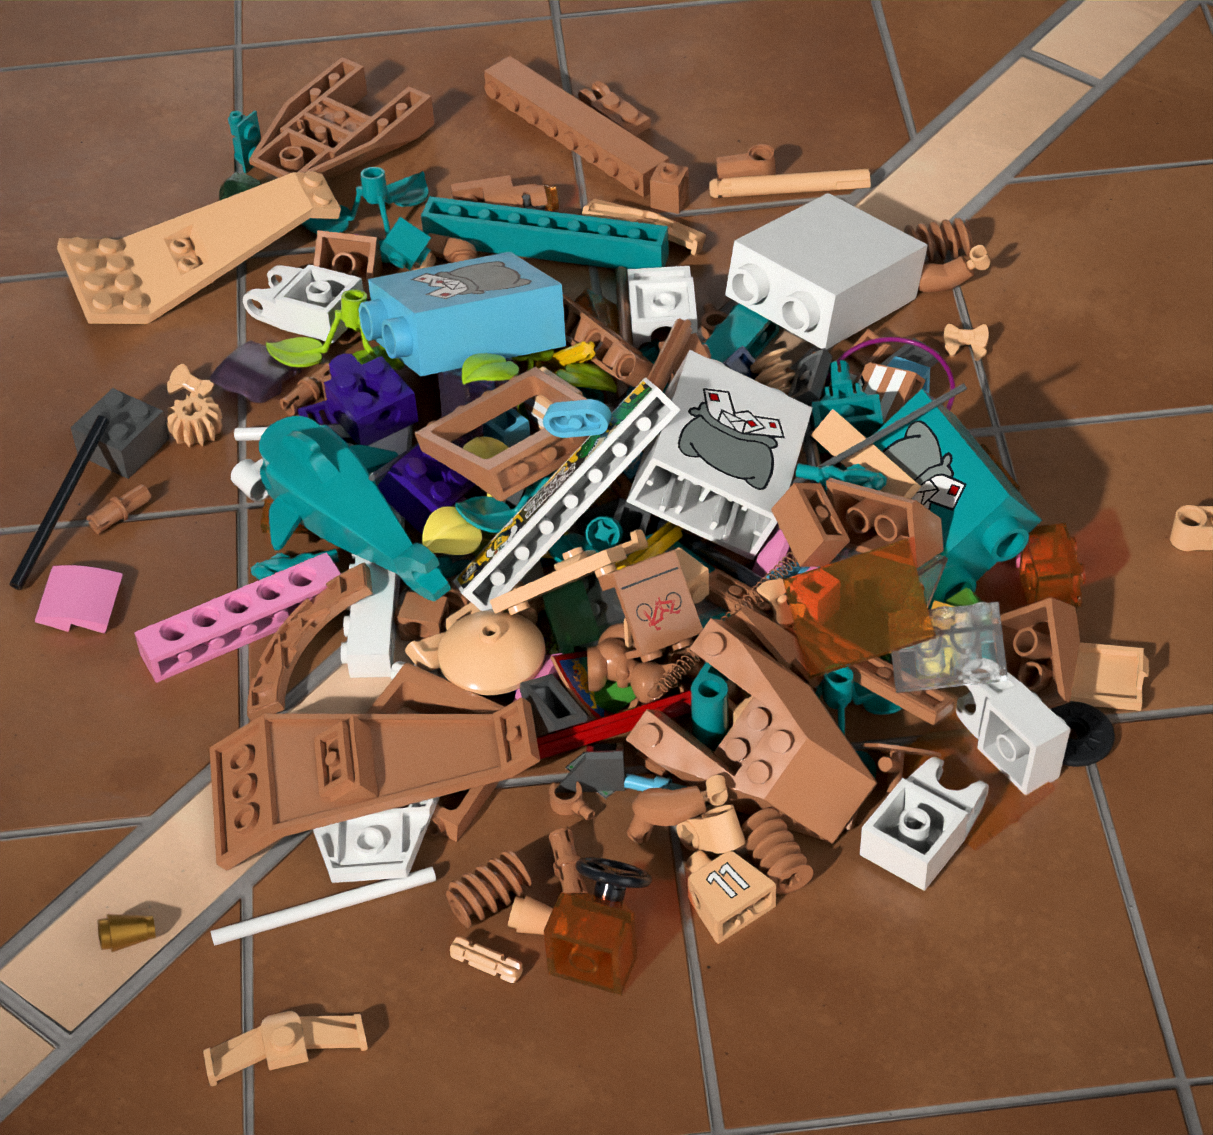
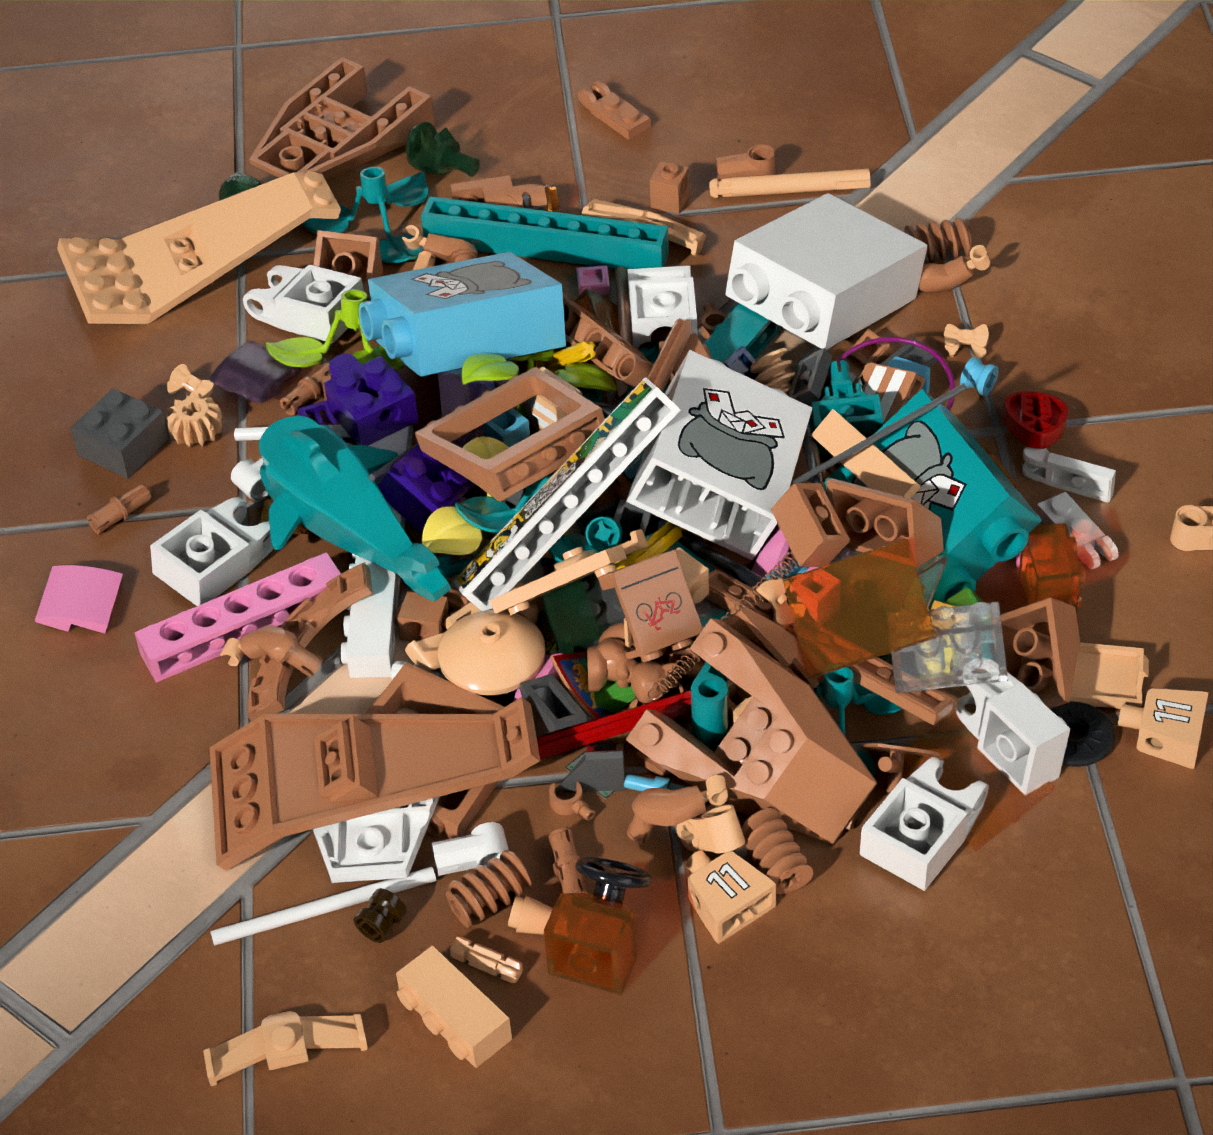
black piece [9,415,110,590] -> none
pearl gold cone [97,914,156,952] -> none
teal hinge [228,110,261,174] -> none
teal animal [251,549,339,580] -> none
teal brick [379,217,431,270] -> none
nougat brick [484,56,669,197] -> none
medium azure plate [543,399,612,438] -> none
teal animal [796,463,887,491] -> none
none -> white brick [150,497,274,606]
none -> nougat arm [220,625,323,678]
none -> dark brown wheel [353,888,407,943]
none -> light nougat brick [396,946,512,1068]
none -> clear green piece [406,122,480,177]
none -> white piece [432,822,509,876]
none -> bright pink tile [576,265,610,297]
none -> medium azure wheel [960,357,999,396]
none -> red piece [1002,391,1068,449]
none -> white hinge [1022,447,1116,503]
none -> white hinge [1036,492,1119,569]
none -> light nougat torso [1118,688,1208,769]

